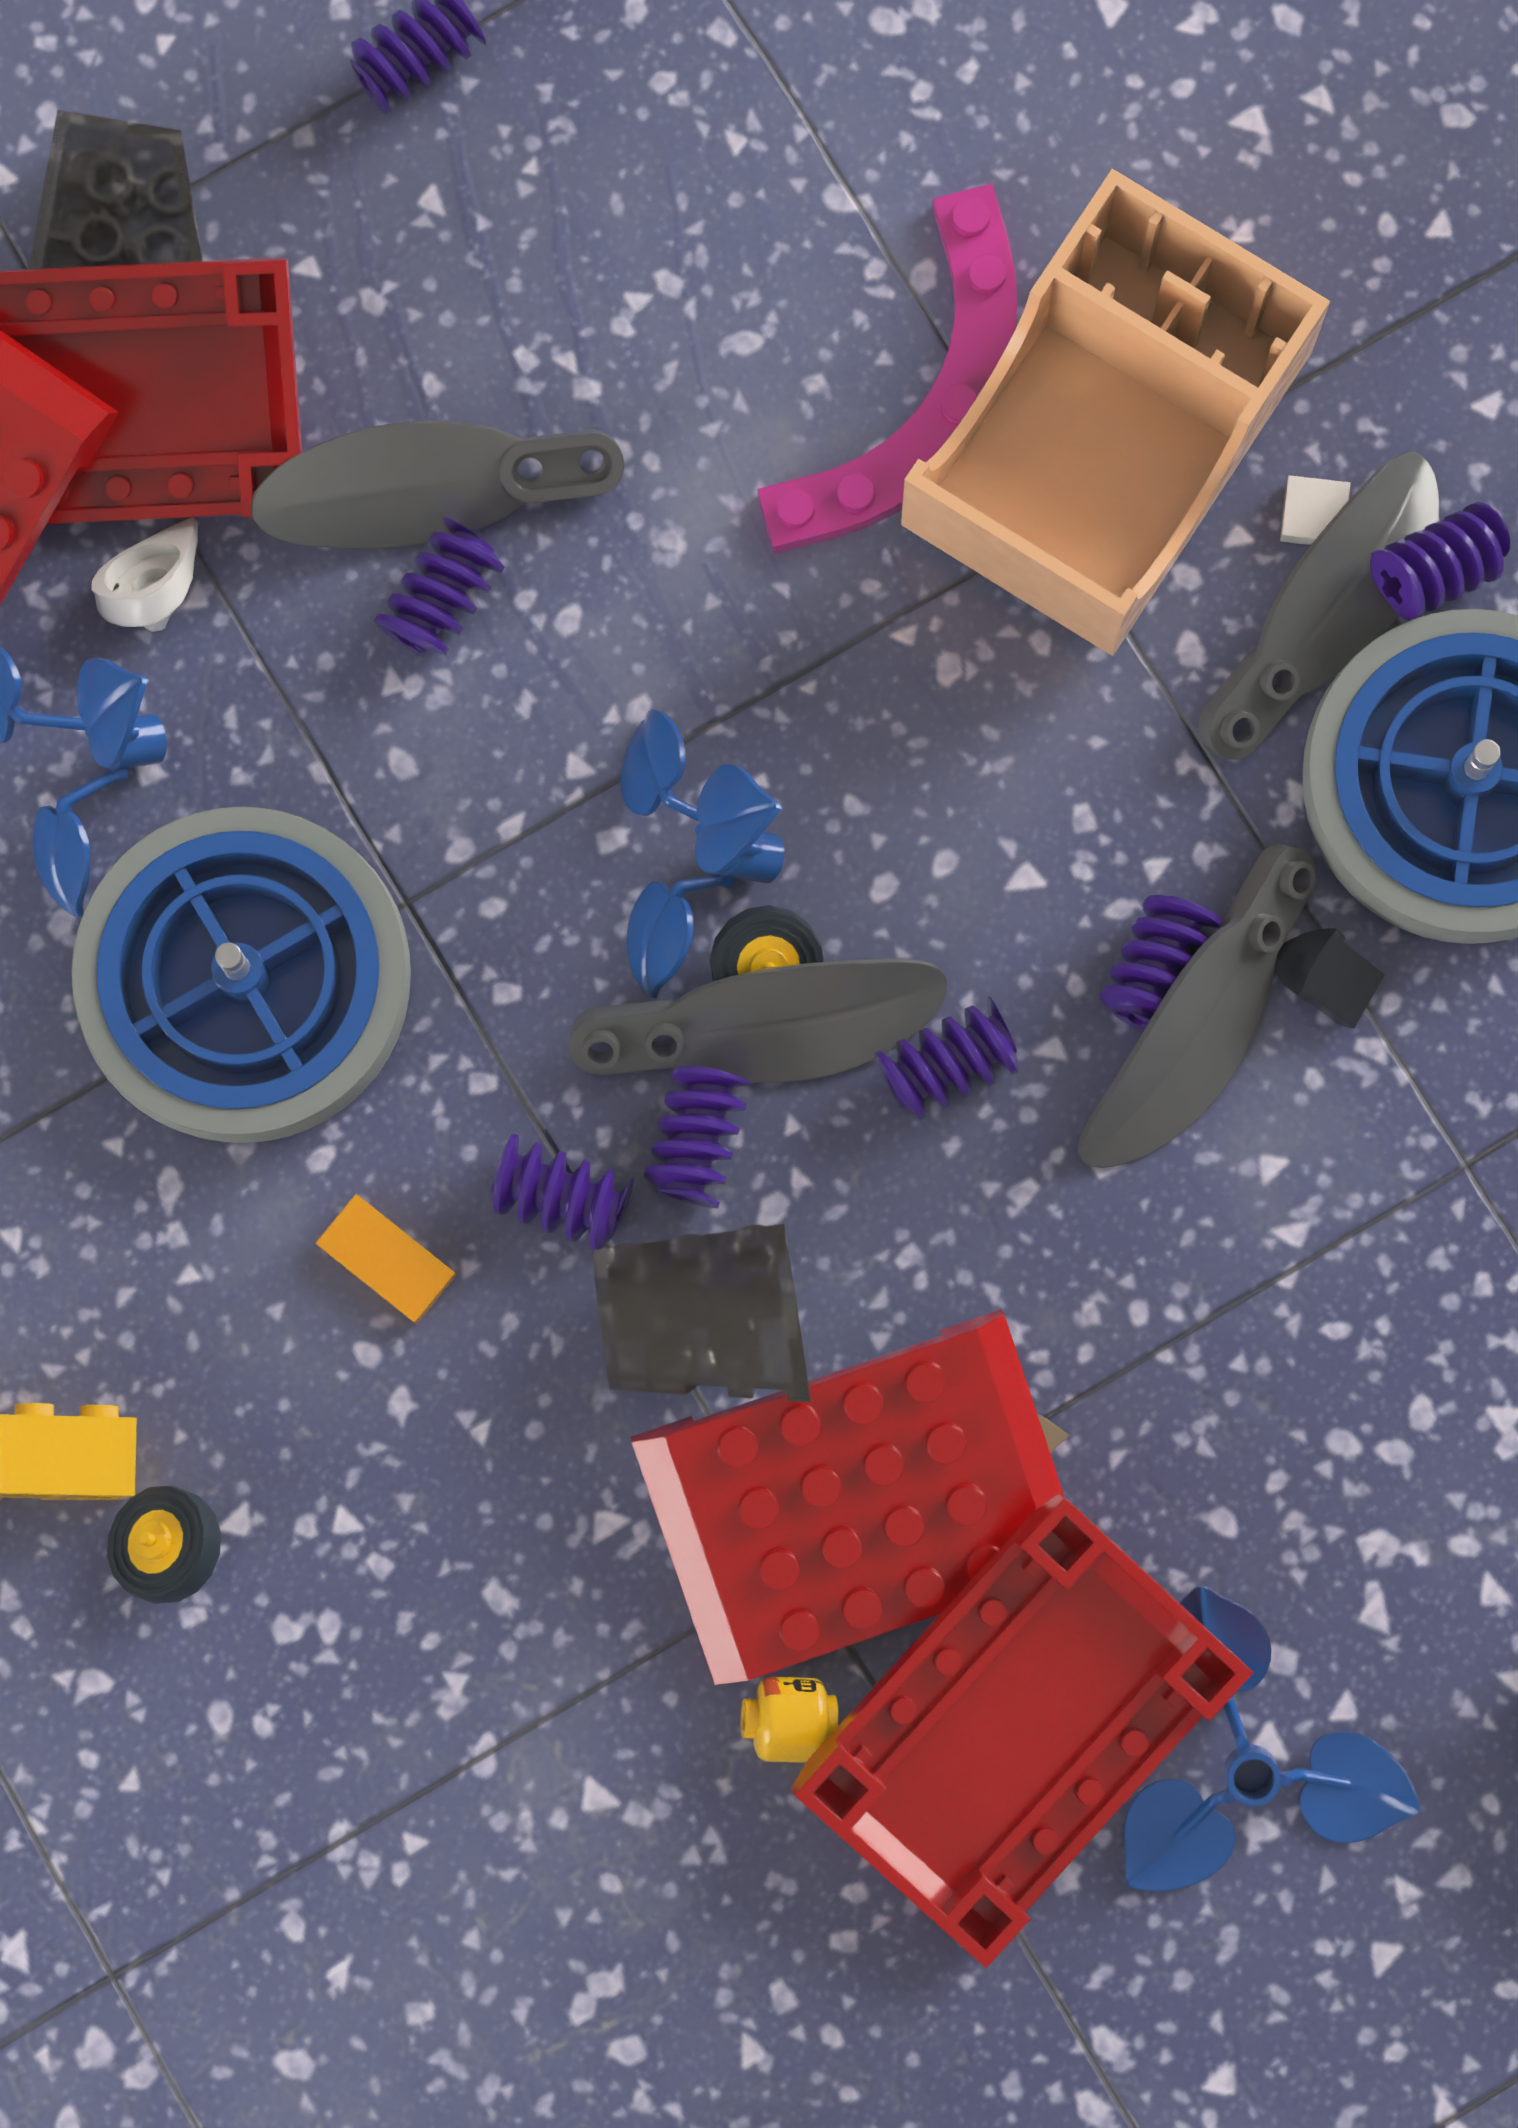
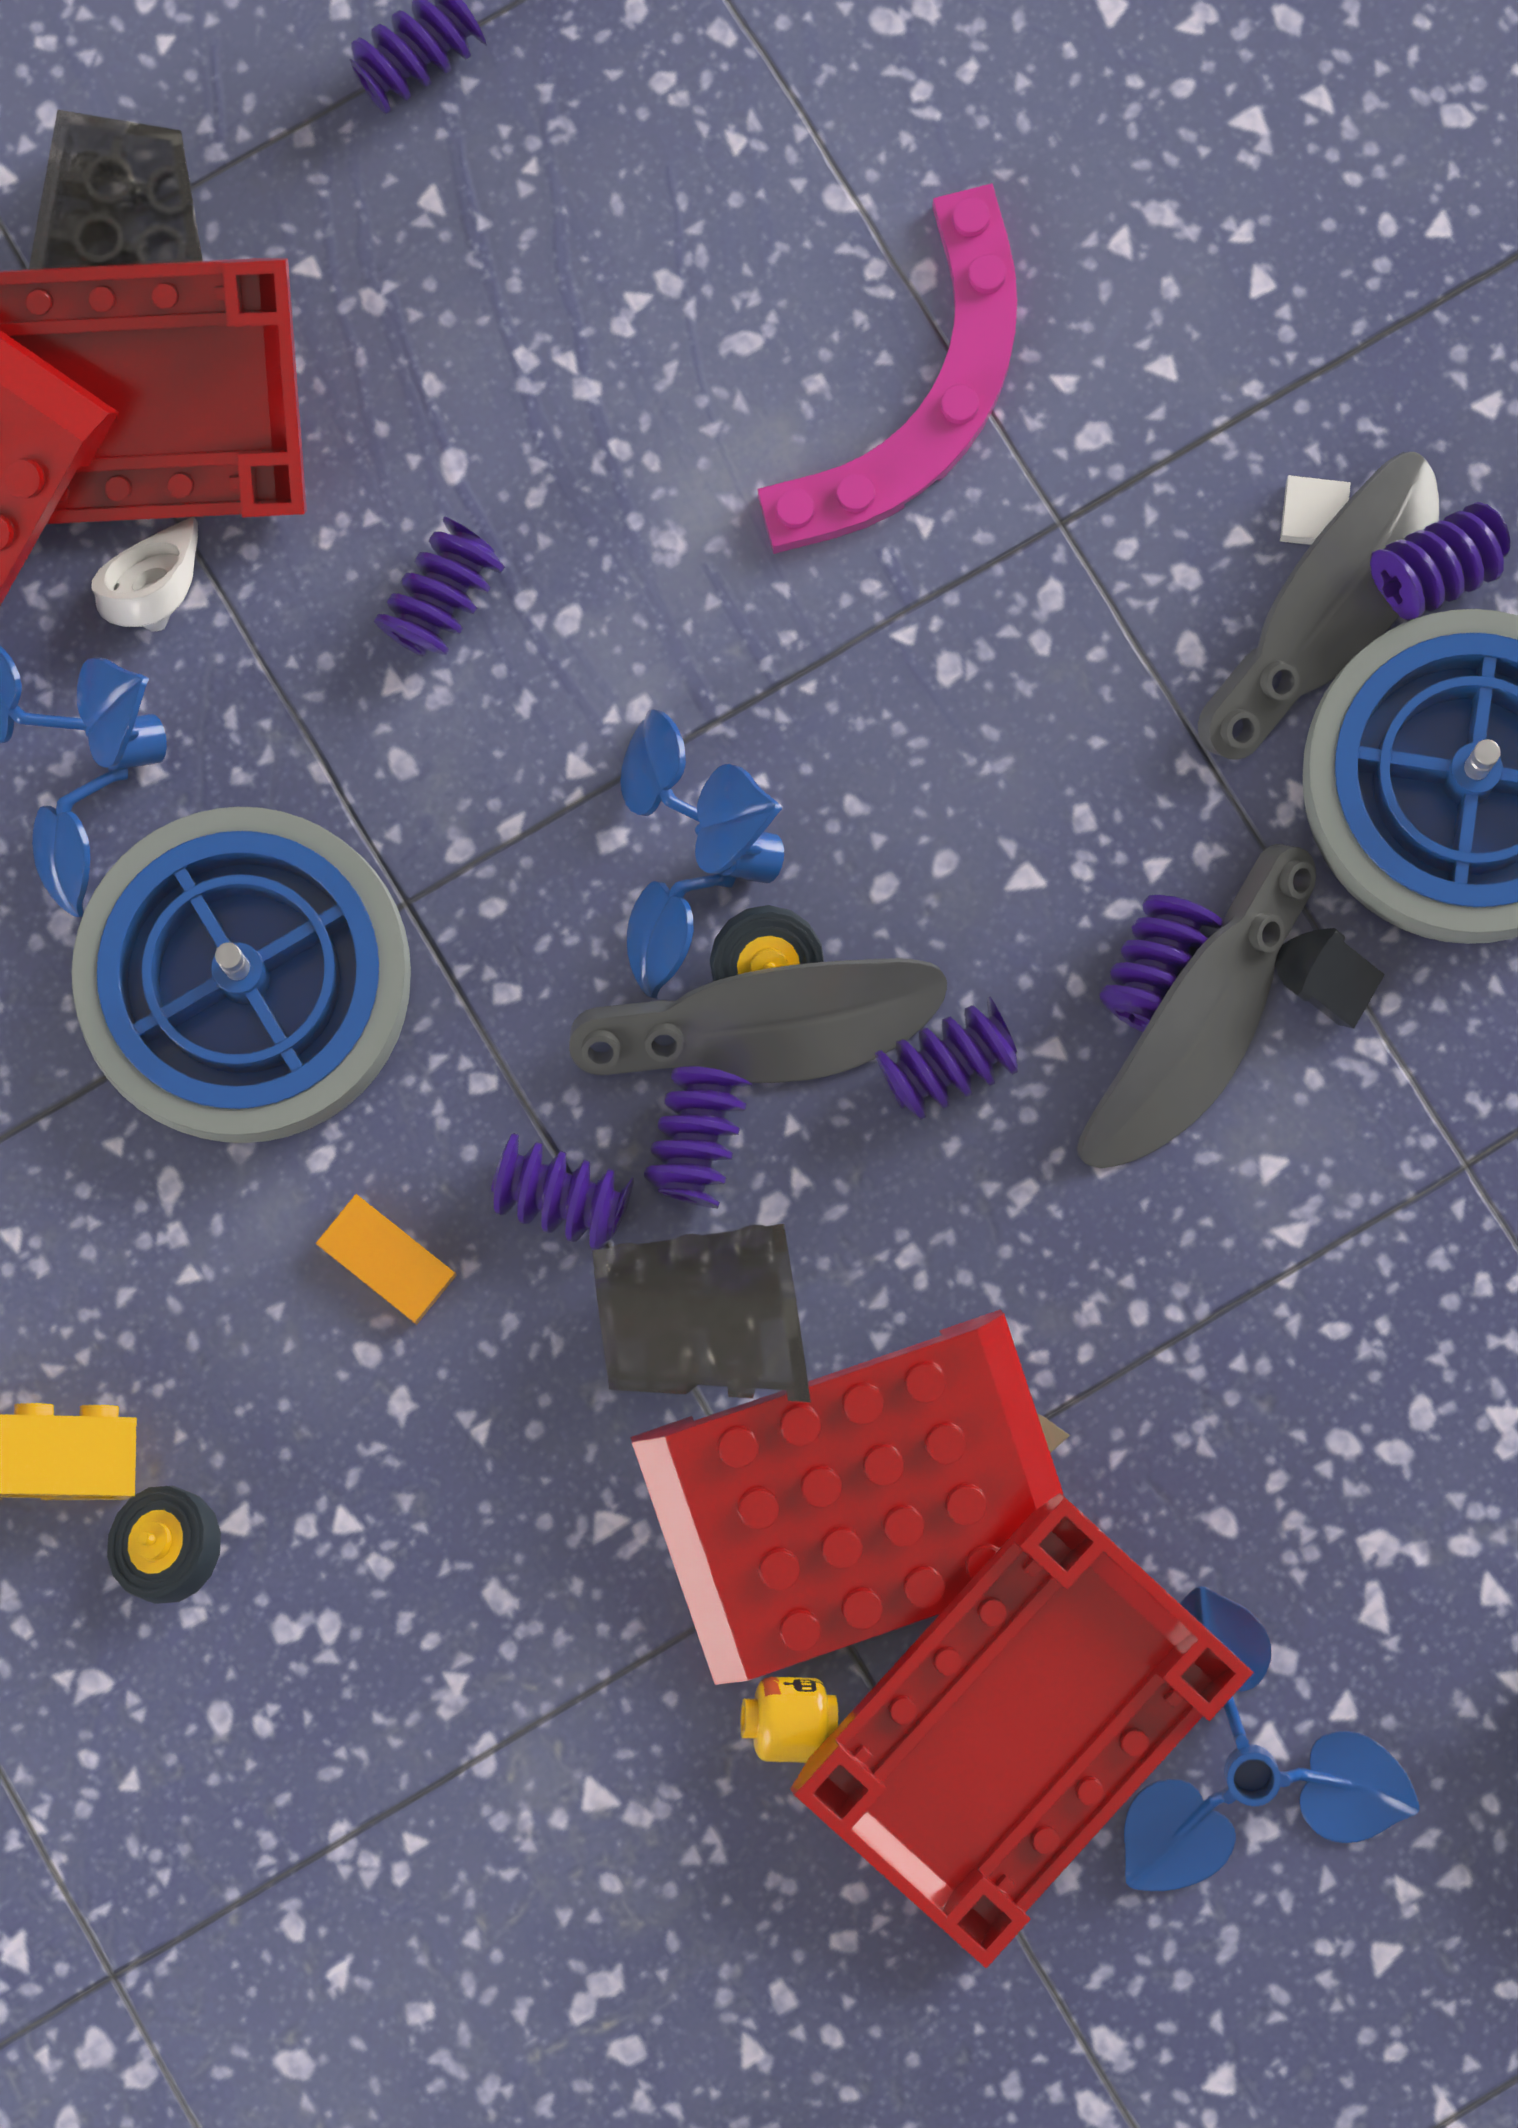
dark grey plant [251,421,624,549] -> none
light nougat piece [901,169,1330,656] -> none

